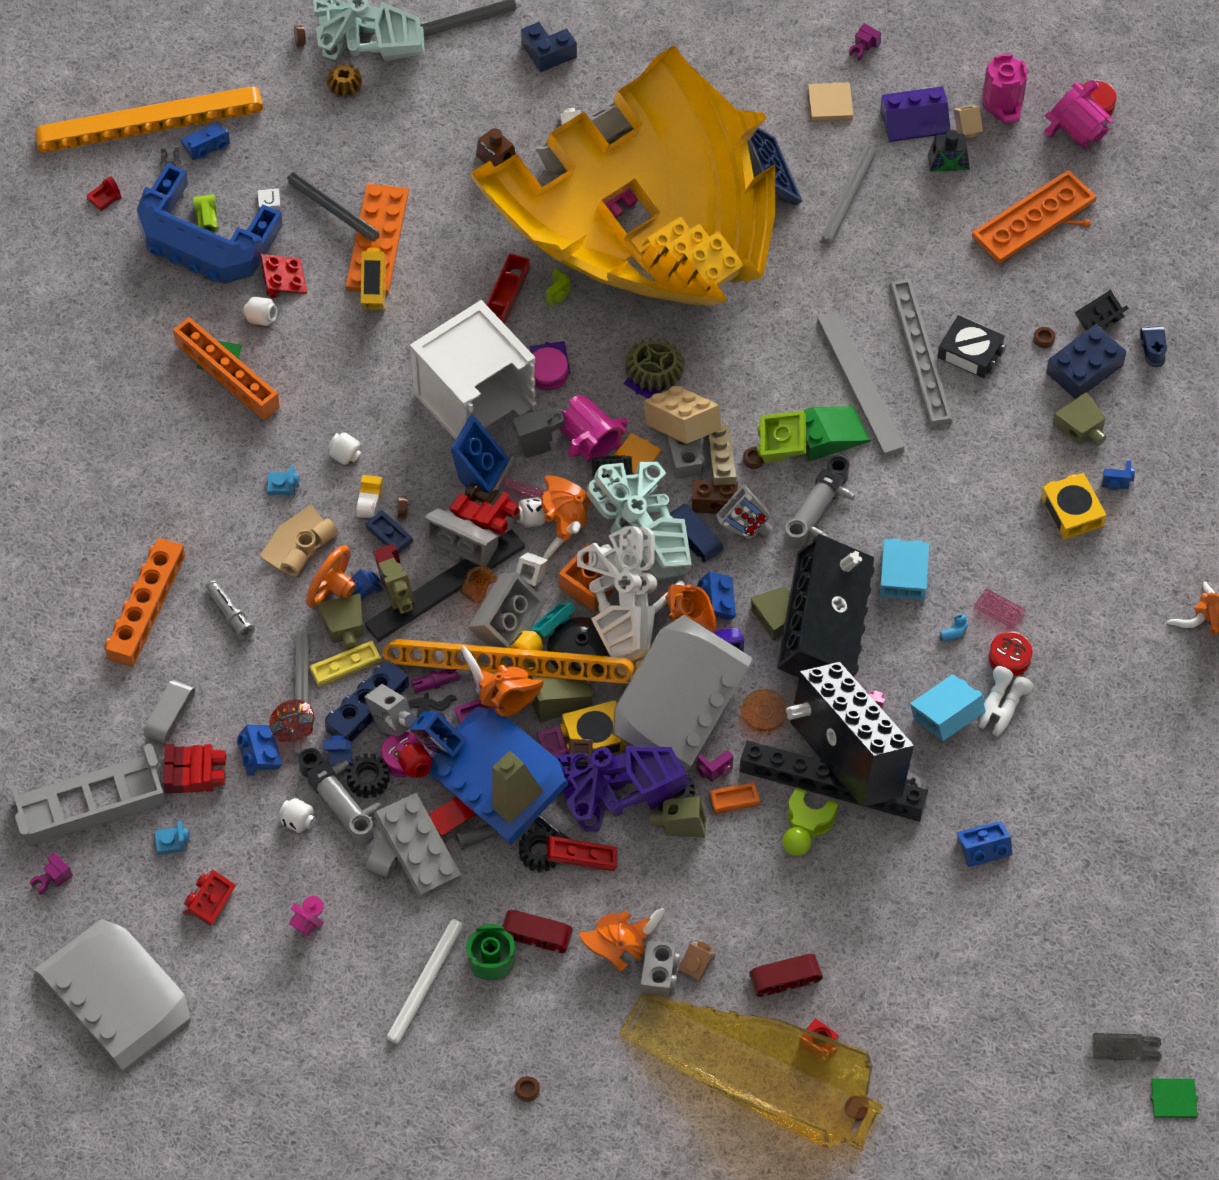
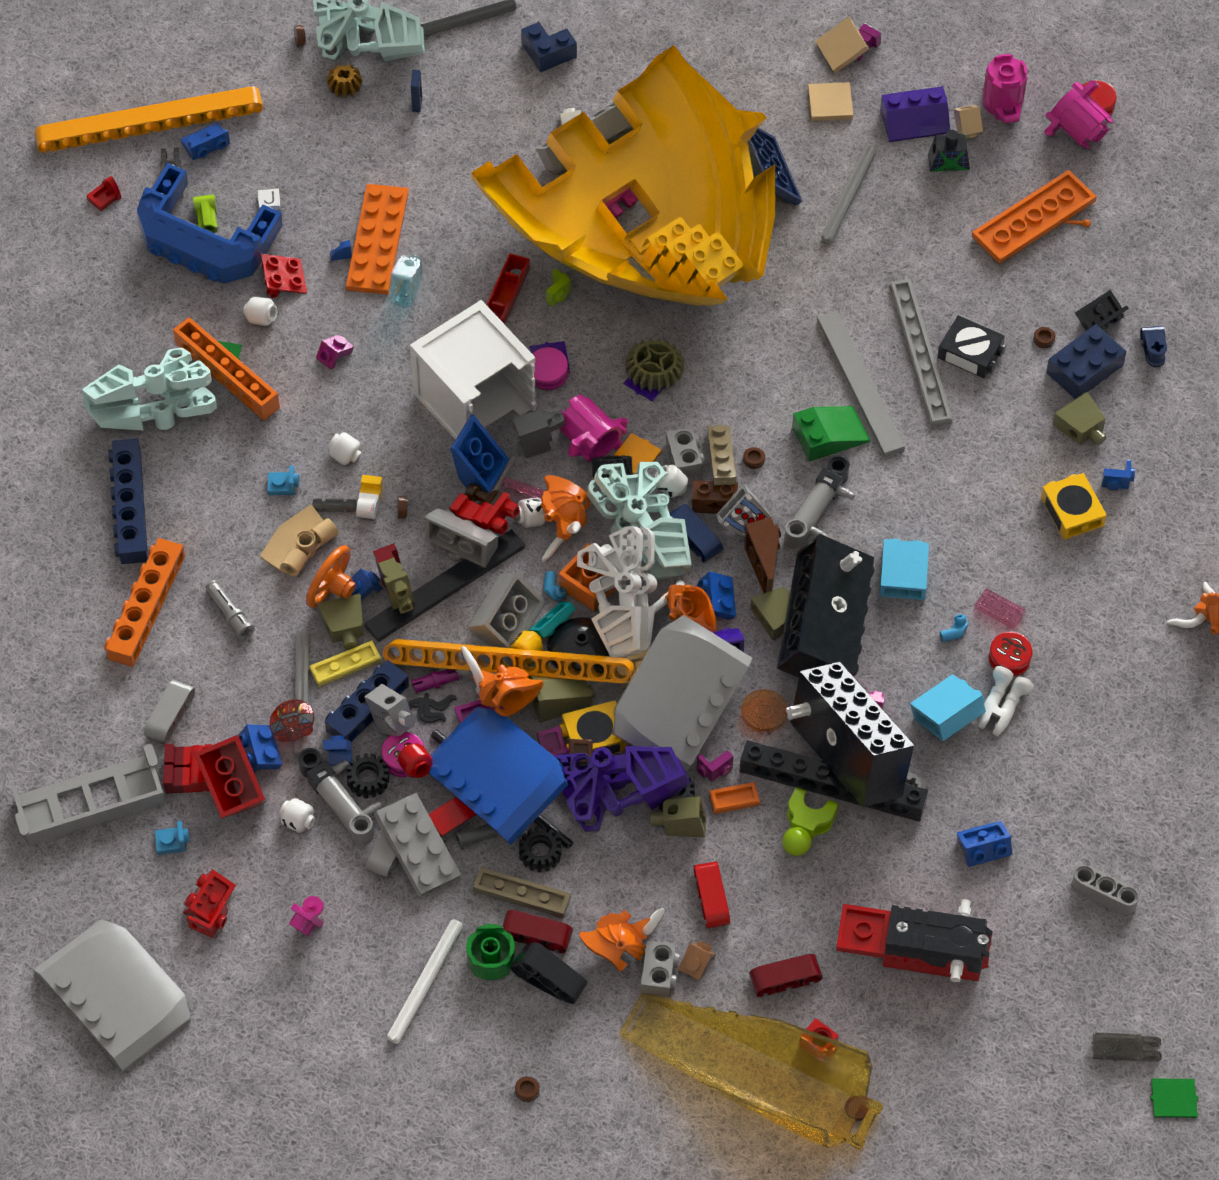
magenta piece [30,852,73,895] -> none
dark grey axle [287,172,380,242] -> none
yellow brick [361,248,386,310] -> none
dark blue plate [365,510,413,554] -> none
blue torso [410,711,466,757] -> none
clear orange bracket [459,566,498,604] -> none
reddish brown torso [476,128,516,167] -> none
olive slope [492,751,544,824] -> none
white brick [516,552,548,586] -> none
red tile [547,836,617,871] -> none
tan brick [643,386,721,444] -> none
lime plate [757,410,806,463] -> none
none -> light aqua piece [82,348,217,431]
none -> dark blue brick [108,438,148,565]
none -> red bracket [187,902,228,938]
none -> red slope [194,735,267,819]
none -> dark grey axle [312,498,357,512]
none -> magenta bracket [316,335,354,369]
none -> blue tile [330,240,352,261]
none -> clear light blue torso [391,255,422,308]
none -> dark blue tile [411,70,423,112]
none -> dark tan plate [473,867,571,918]
none -> black beam [510,942,588,1004]
none -> dark azure arm [543,571,566,601]
none -> white head [655,465,688,498]
none -> red beam [693,861,730,929]
none -> reddish brown slope [744,517,781,593]
none -> tan tile [815,16,869,73]
none -> piece [836,899,993,982]
none -> light grey beam [1072,865,1139,915]

